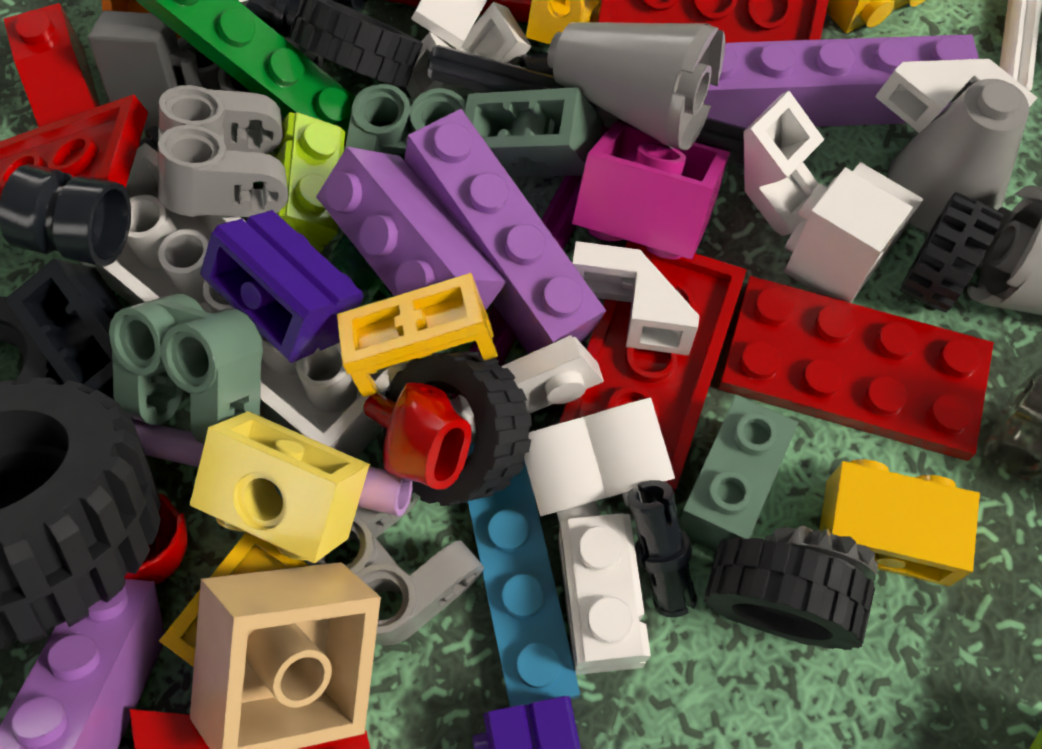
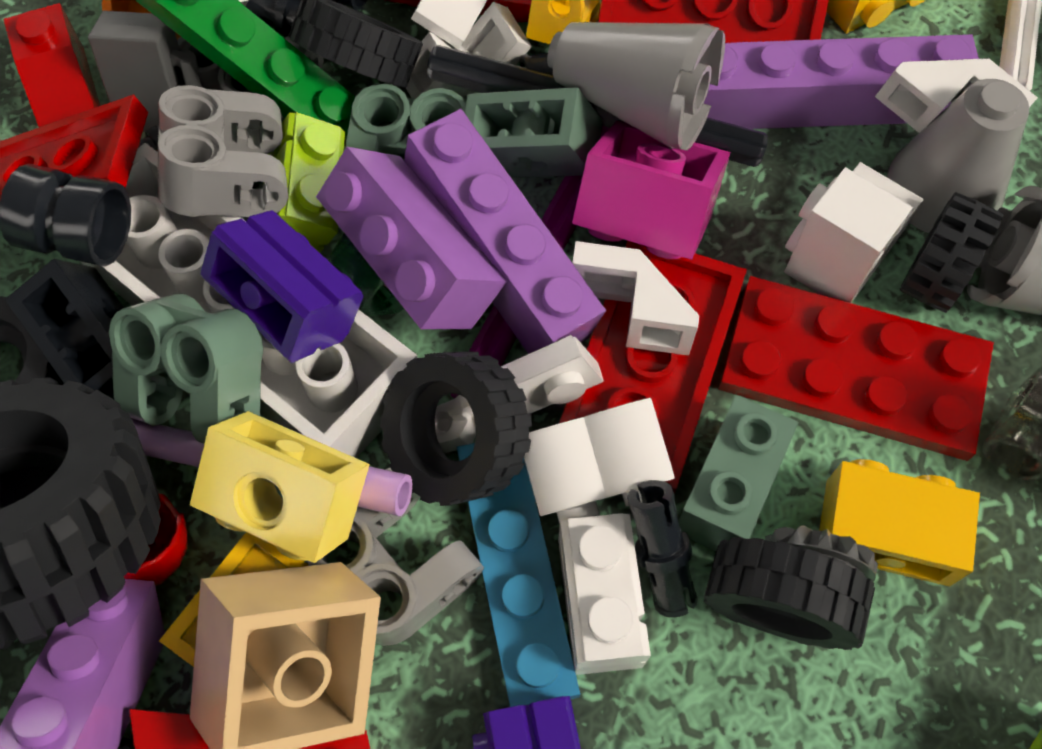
yellow hinge [337,273,498,397] -> none
red piece [363,382,471,489] -> none
white slope [744,91,824,236] -> none

